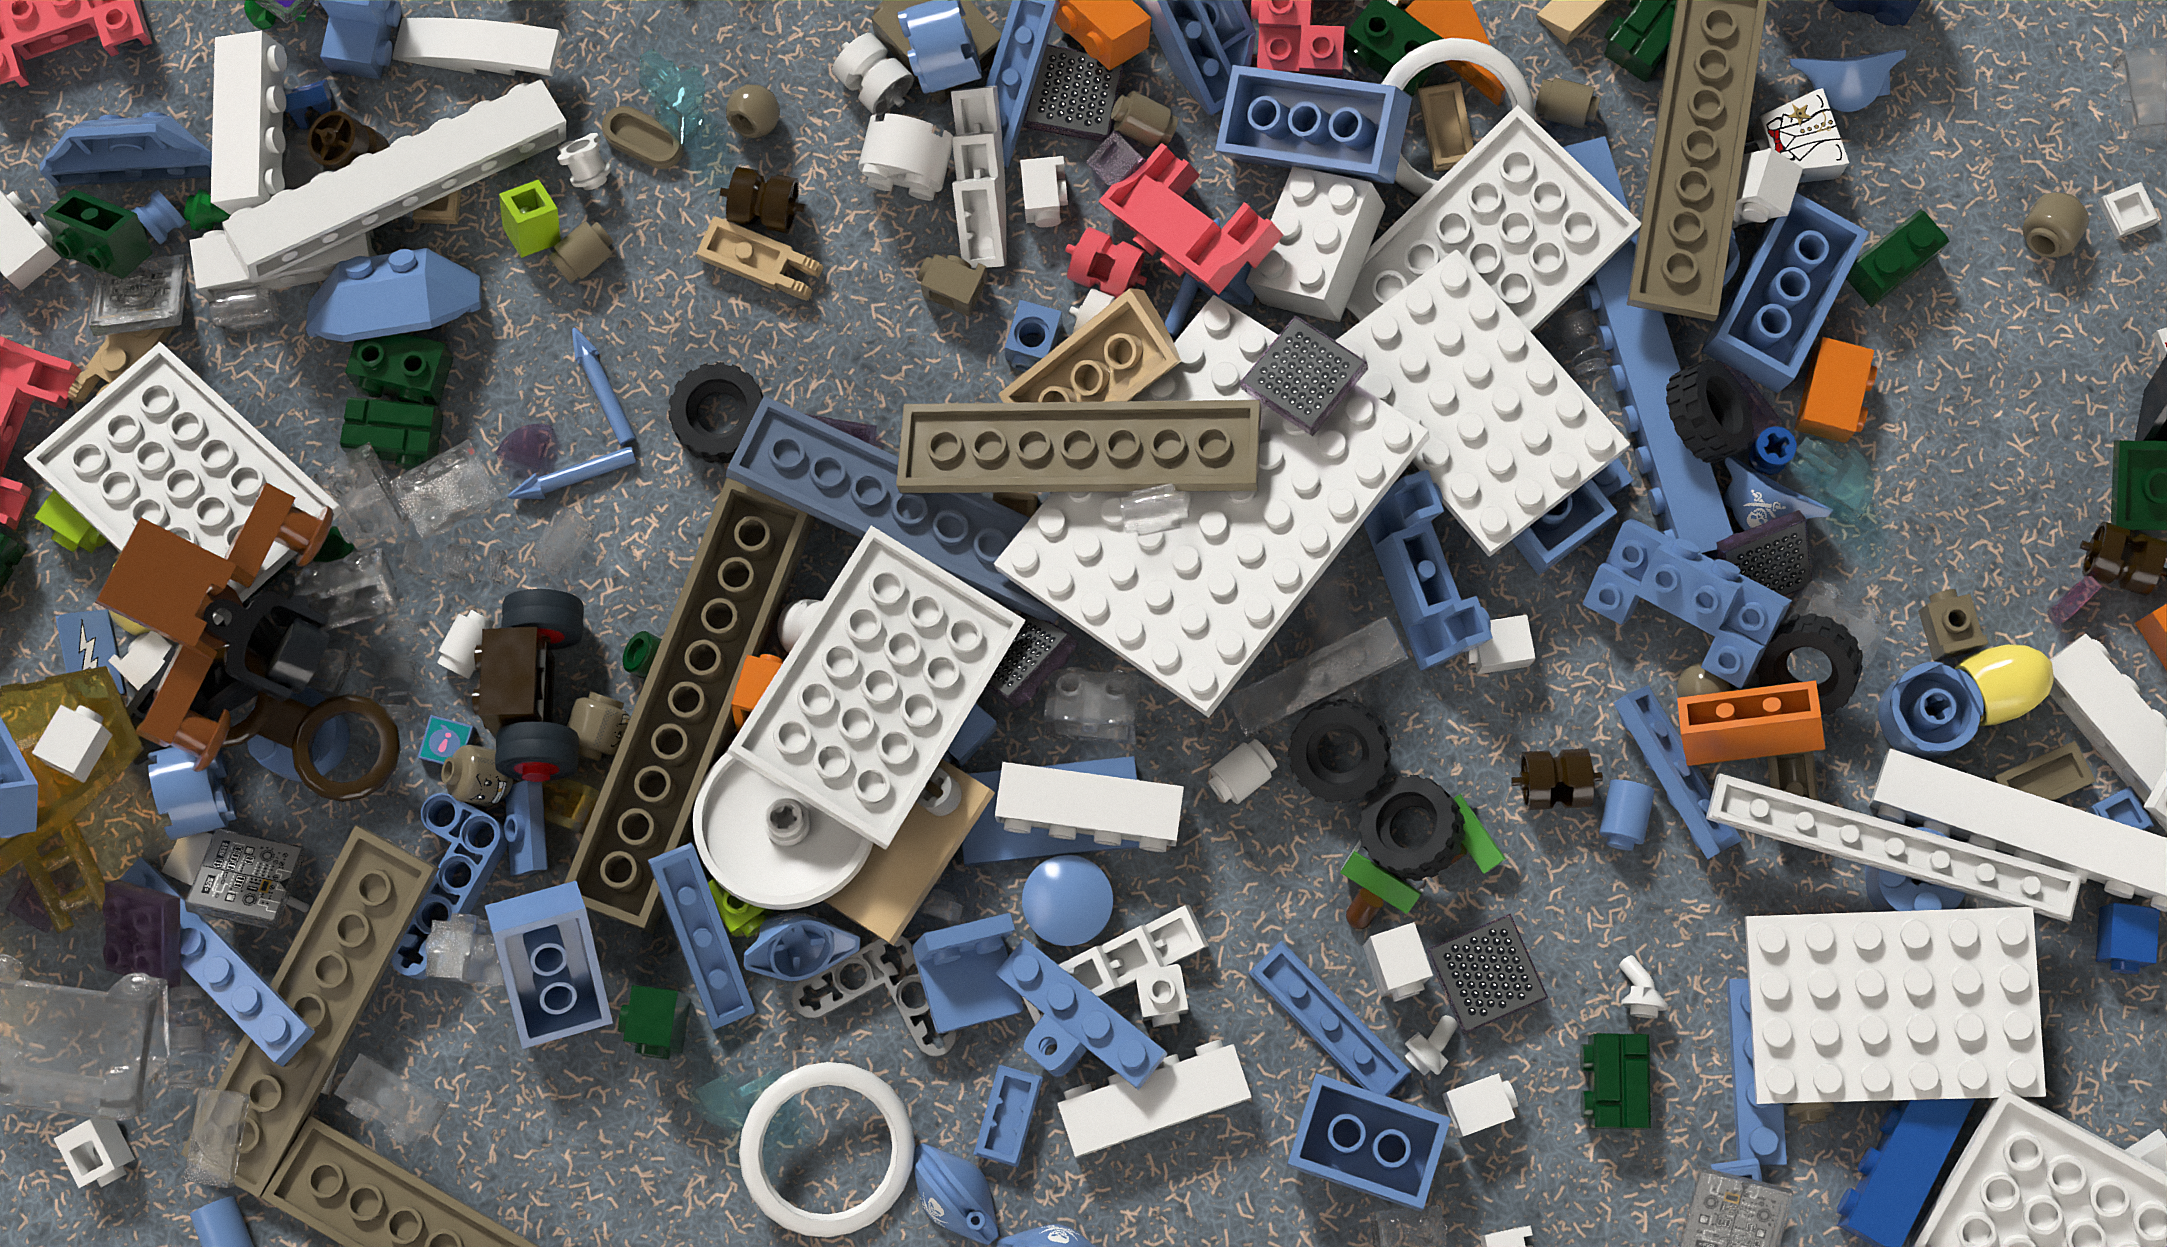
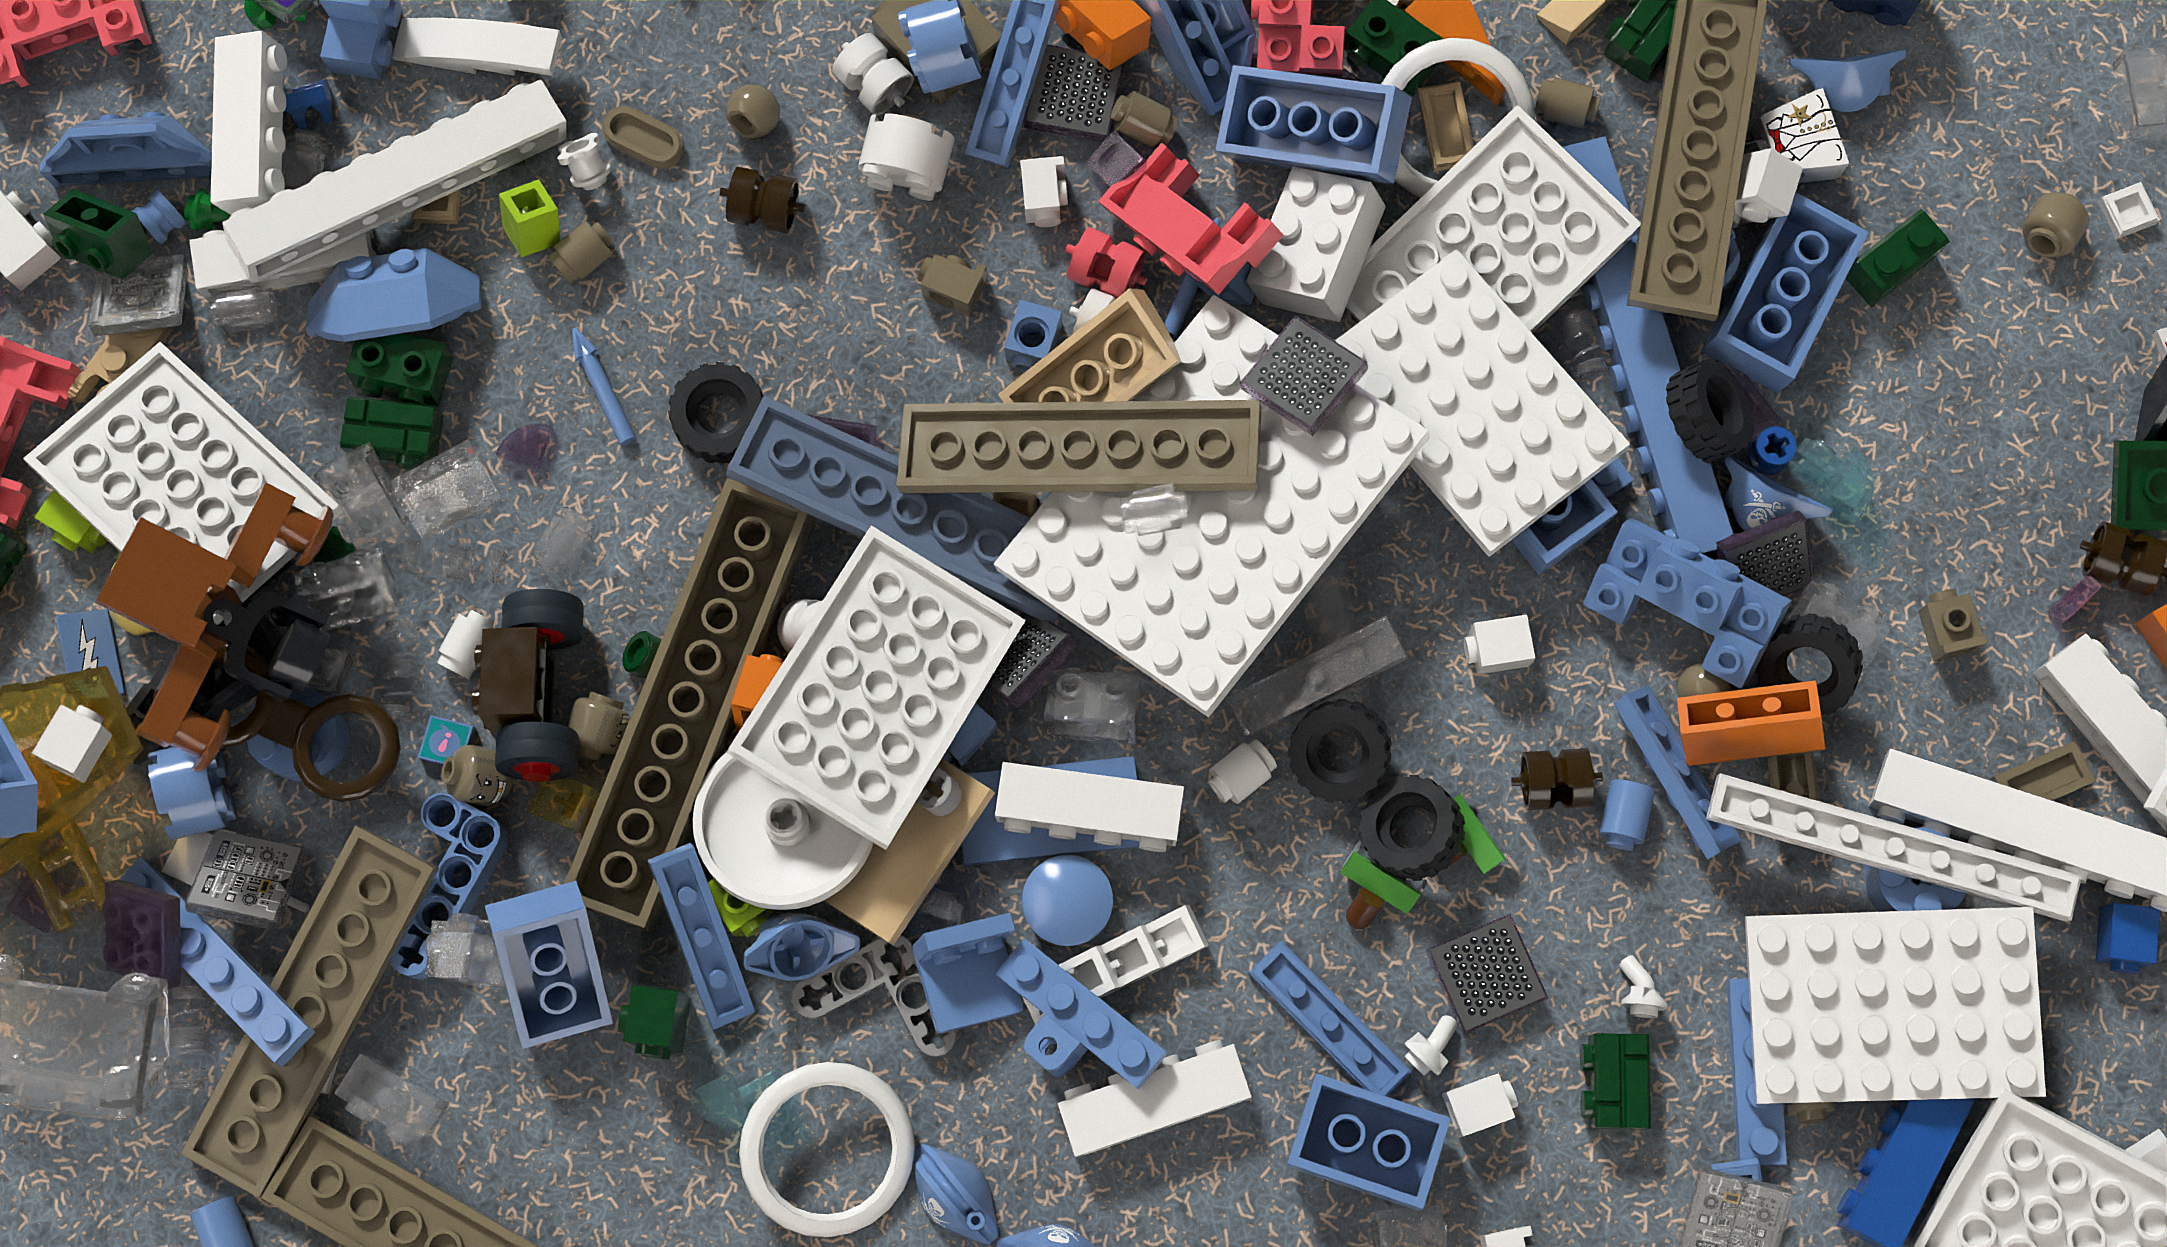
white brick [54,1108,135,1188] -> none
white brick [108,630,178,691] -> none
clear plate [183,1087,250,1188] -> none
dark brown wheel [307,111,390,171] -> none
medium blue plate [504,780,548,876] -> none
medium blue piece [508,446,637,499] -> none
clear light blue brick [639,48,705,144] -> none
tan hinge [696,216,824,301] -> none
white slope [951,86,1007,269] -> none
medium blue plate [973,1065,1043,1168] -> none
white bracket [1135,964,1188,1028] -> none
medium blue bracket [1363,469,1493,671] -> none
white brick [1363,922,1433,1002] -> none
orange brick [1794,337,1877,443] -> none
medium blue brick [1878,662,1984,760] -> none
light yellow piece [1955,644,2054,726] -> none
medium blue tile [2088,786,2154,831] -> none

